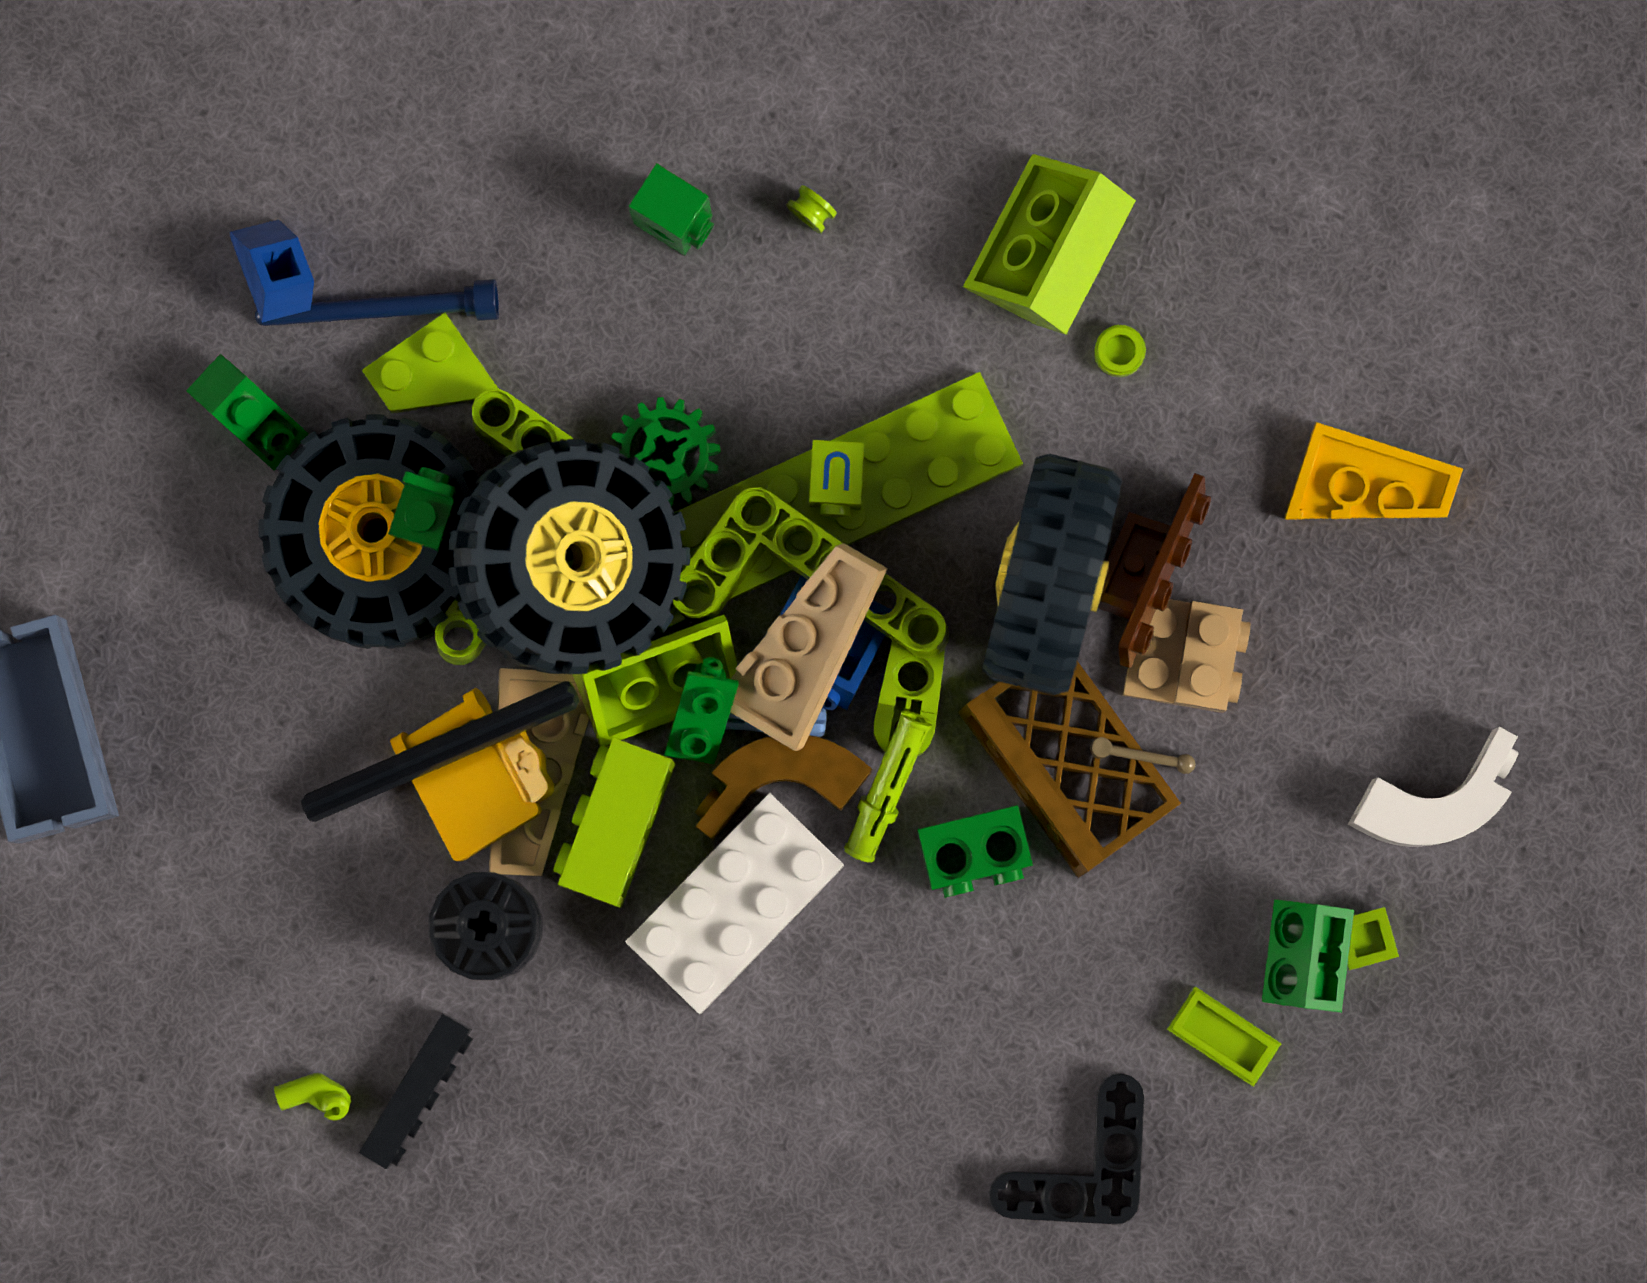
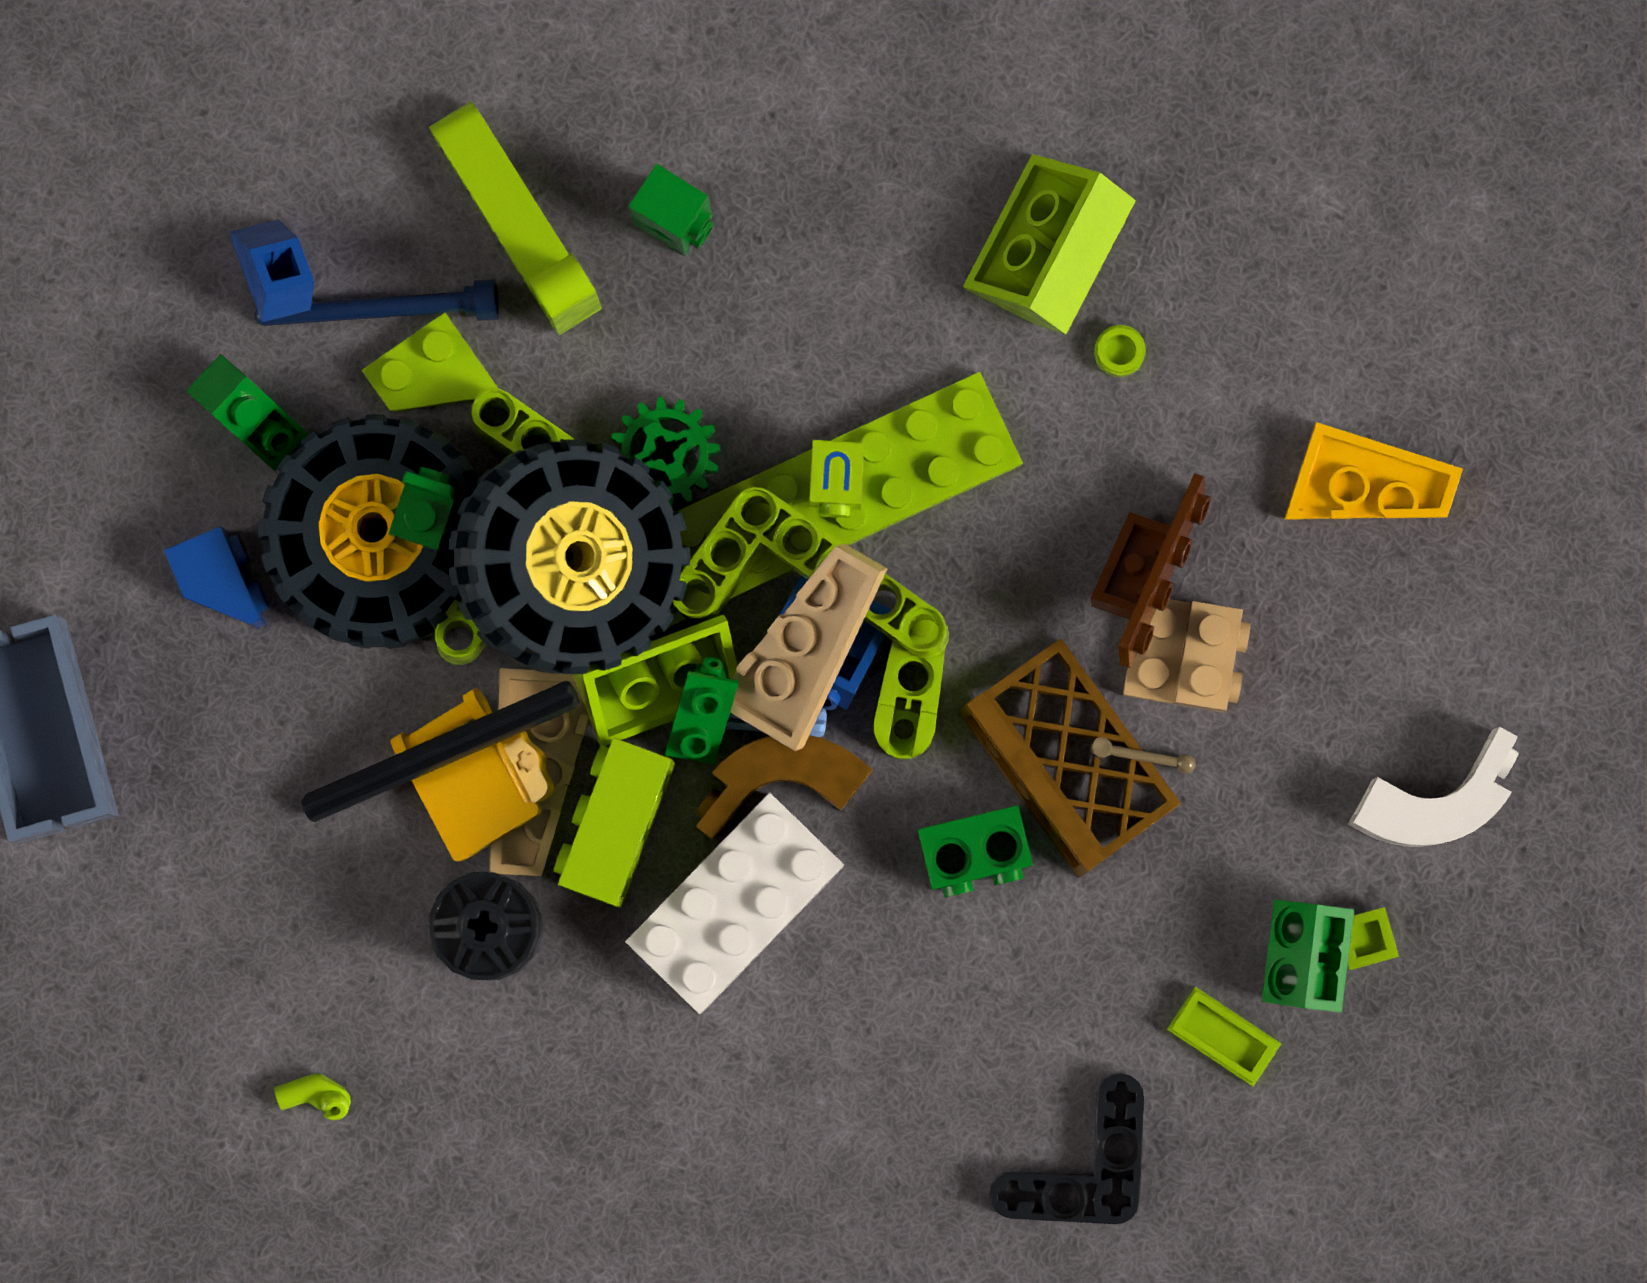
black piece [359,1013,473,1169] -> none
lime bush [786,185,837,234] -> none
lime pin [844,711,932,862] -> none
black wheel [982,453,1122,695] -> none
none -> blue slope [164,526,270,628]
none -> lime beam [428,101,602,336]

